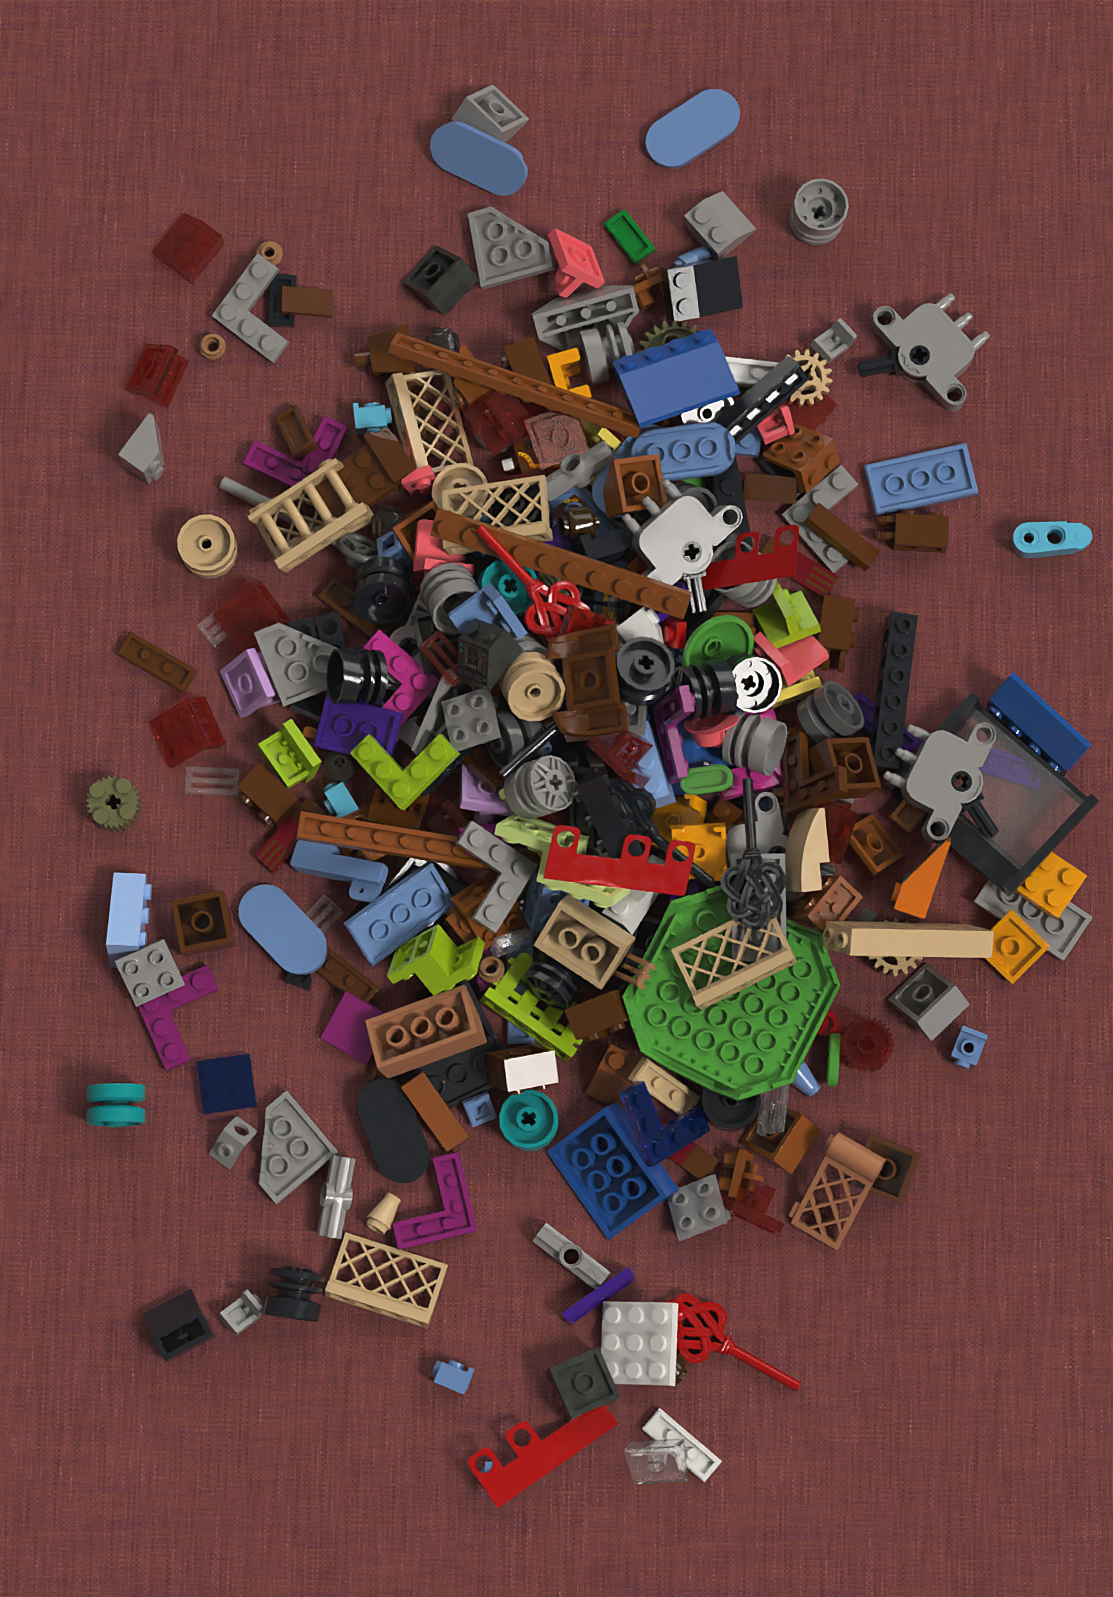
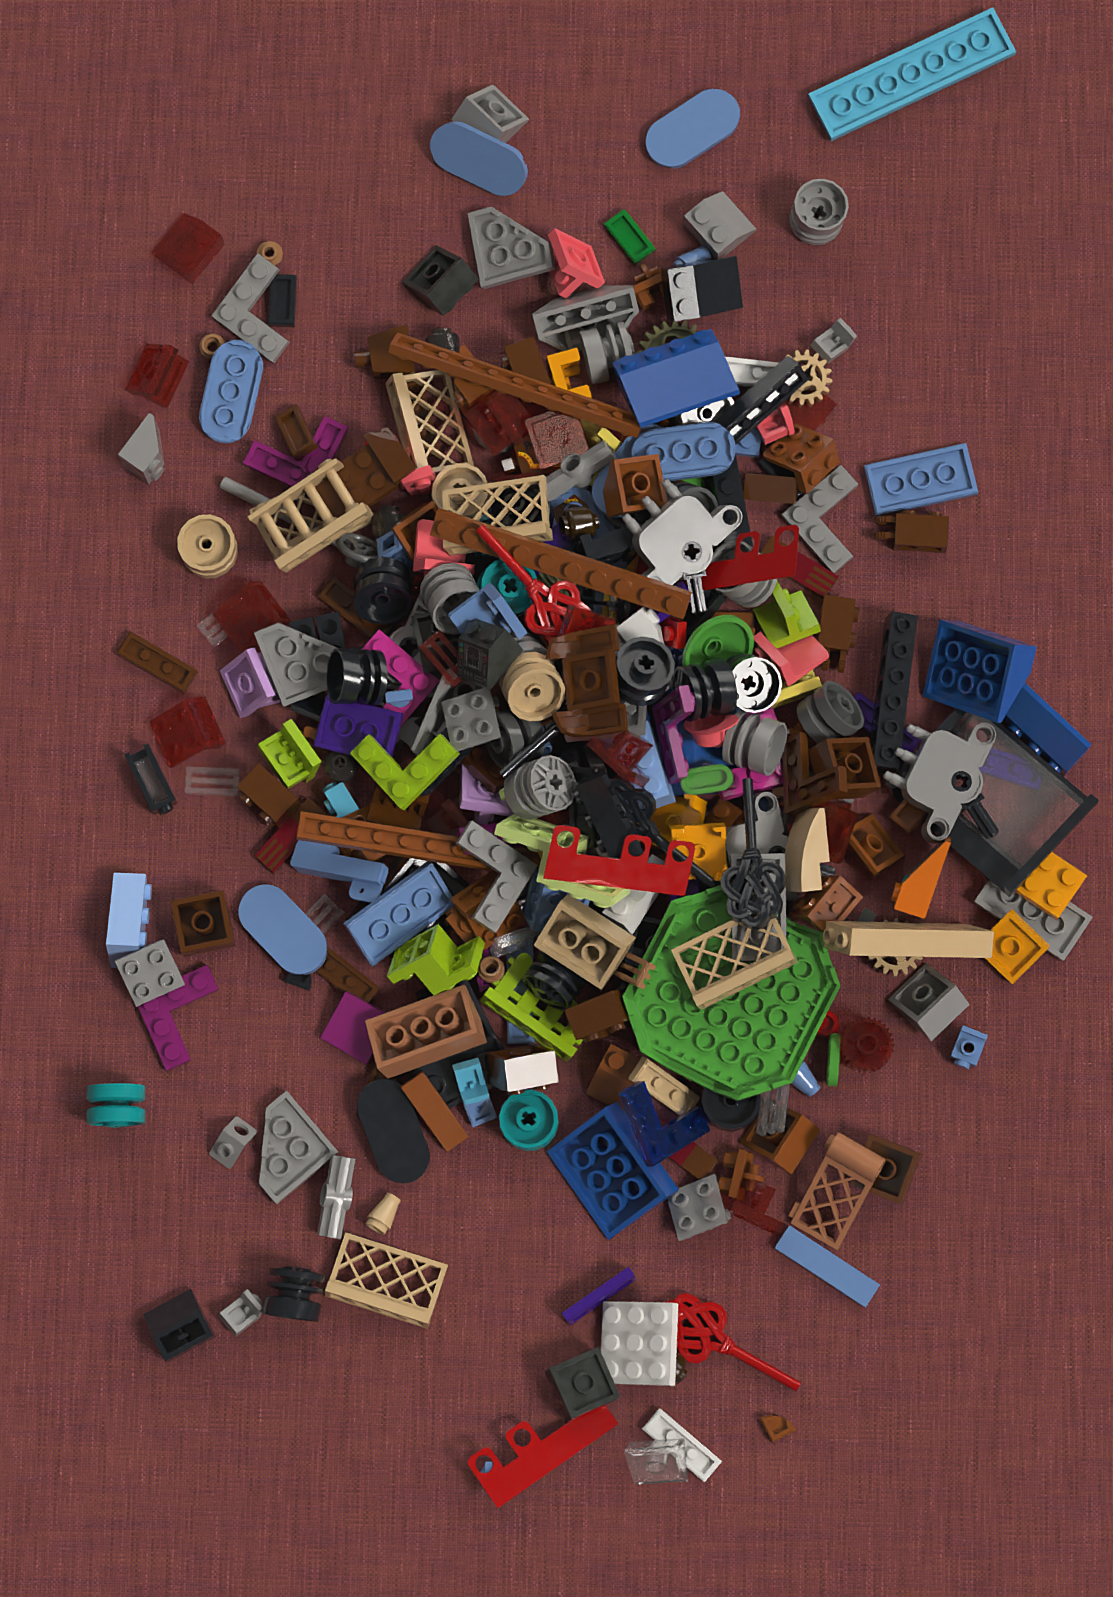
olive brick [86,776,143,833] -> none
clear blue plate [197,1054,257,1115] -> none
reddish brown tile [280,286,333,318] -> none
medium azure brick [353,403,392,435] -> none
magenta plate [392,1152,477,1250] -> none
medium blue brick [431,1359,475,1395] -> none
light grey piece [532,1223,611,1290] -> none
reddish brown tile [804,503,880,571] -> none
light grey piece [857,293,990,412] -> none
medium azure piece [1012,521,1092,558] -> none
none -> window [124,743,178,816]
none -> medium blue tile [199,340,263,444]
none -> medium blue tile [385,689,413,707]
none -> medium azure bracket [452,1057,490,1105]
none -> dark orange tile [760,1415,796,1442]
none -> medium blue tile [774,1225,880,1308]
none -> medium azure plate [808,7,1016,141]
none -> blue slope [923,619,1037,723]

